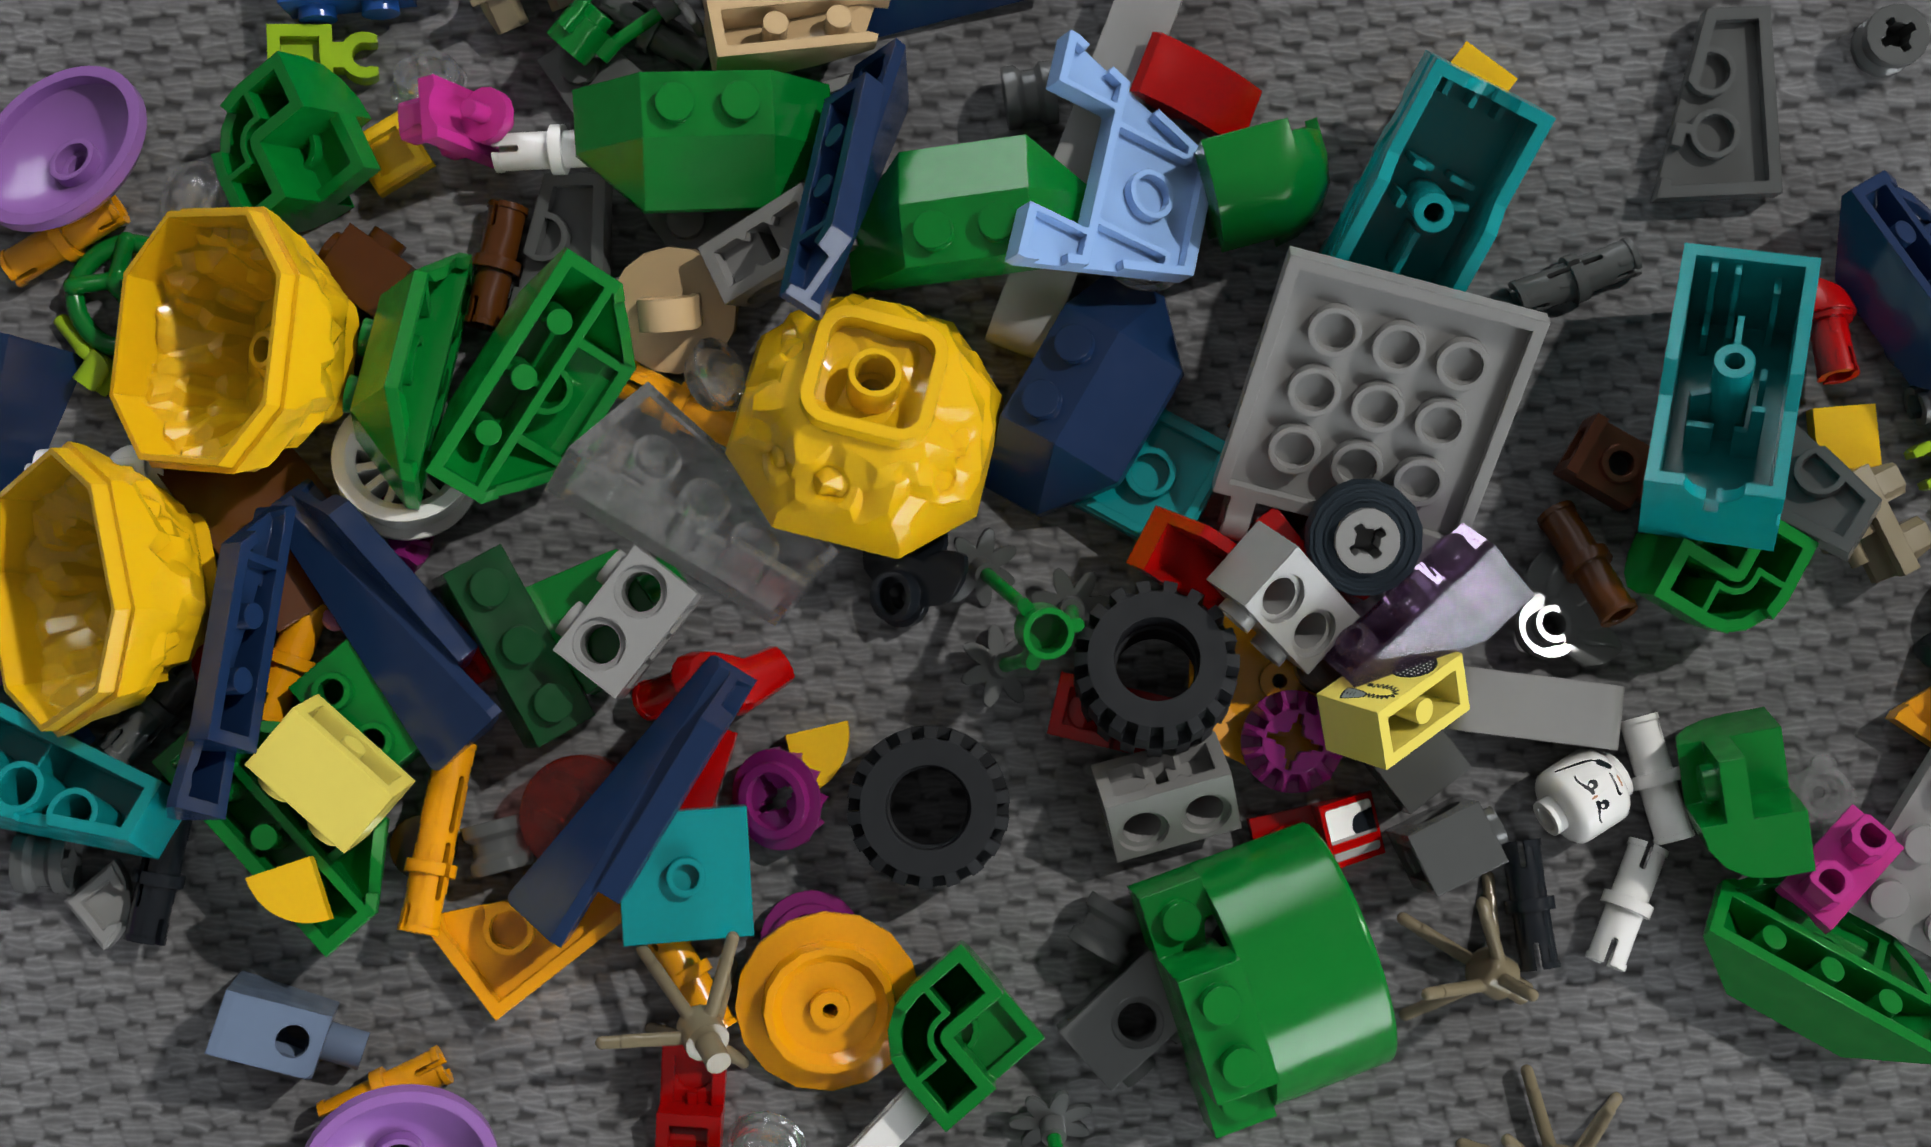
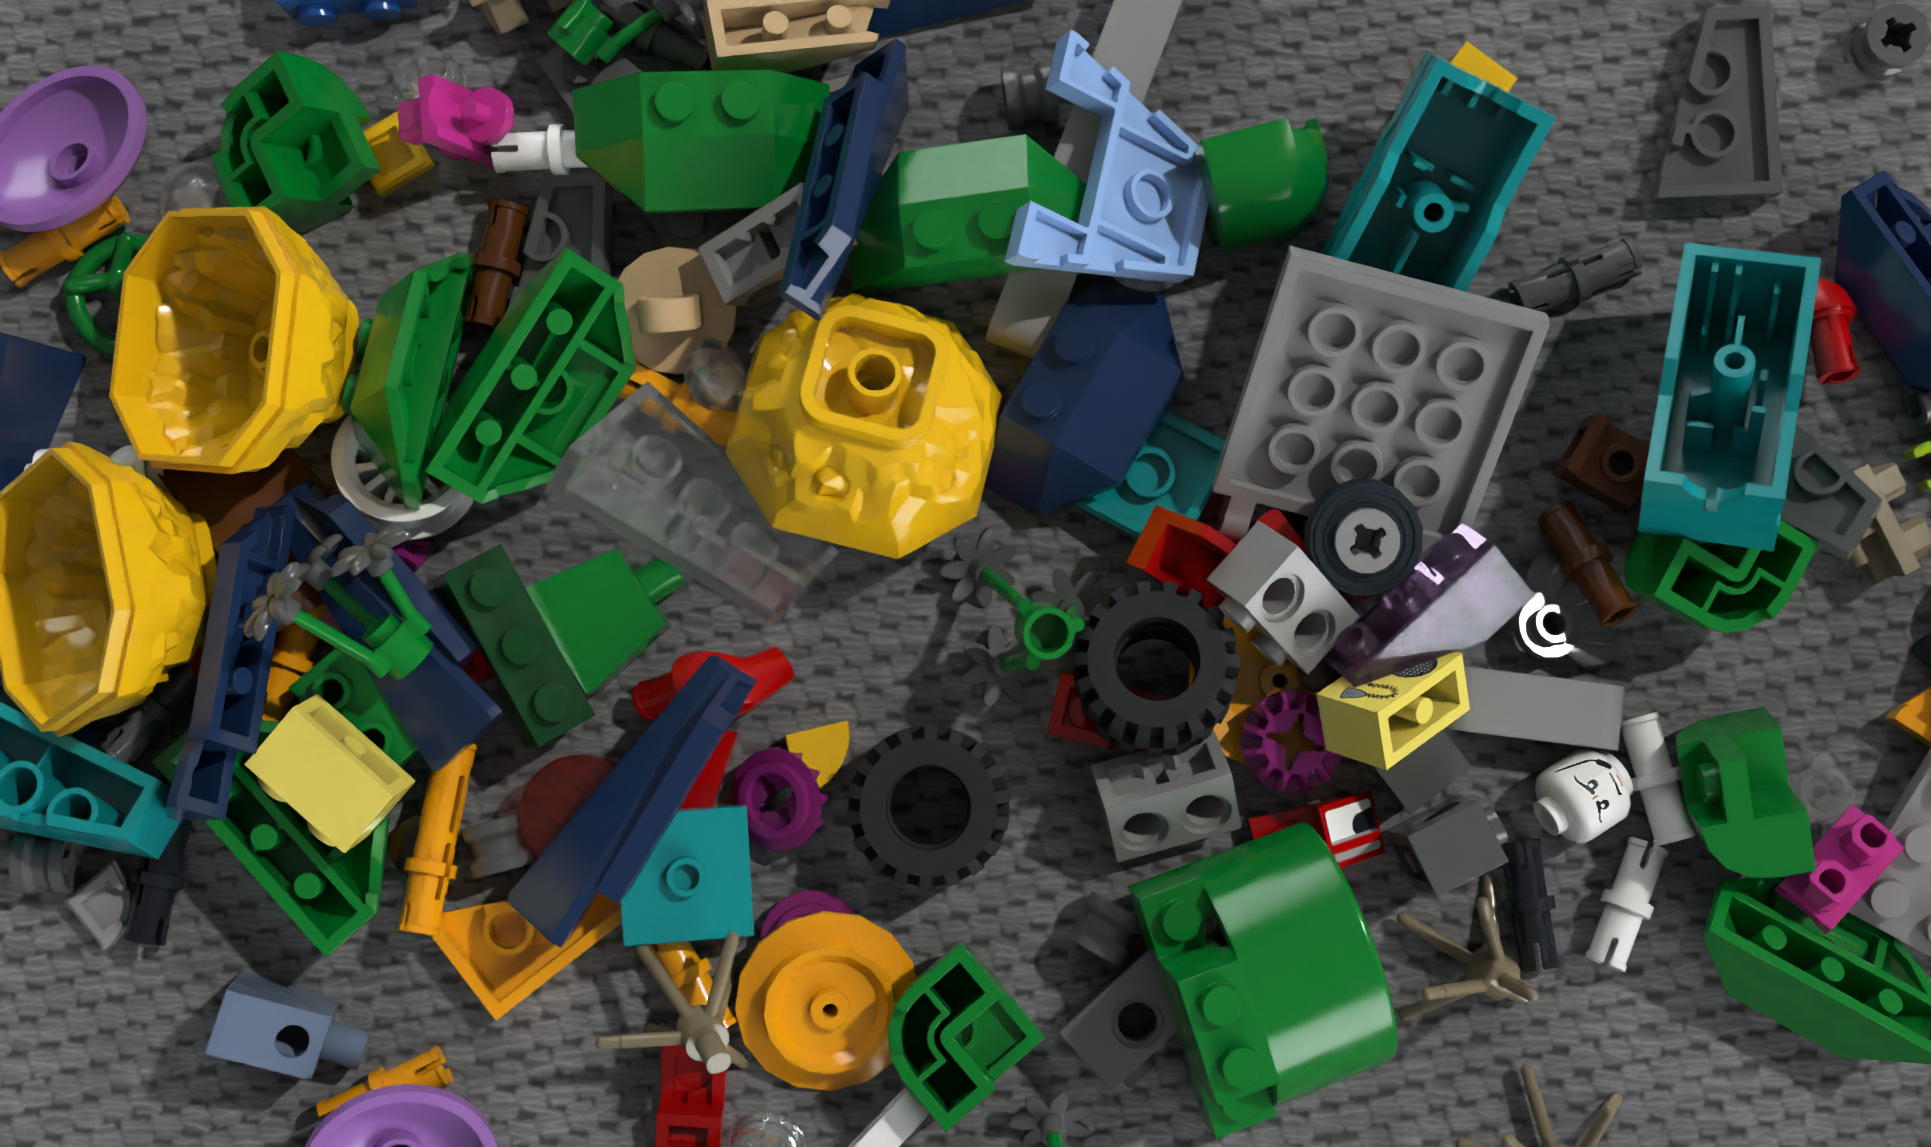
lime hand [53,314,113,397] -> none
yellow tile [245,856,334,923] -> none
lime plate [266,24,380,86] -> none
reddish brown brick [318,223,416,317] -> none
light grey brick [553,545,704,699] -> none
black plate [863,533,969,628] -> none
red slope [1130,32,1262,137] -> none
yellow tile [1806,403,1882,469] -> none
none -> plant [243,523,434,681]

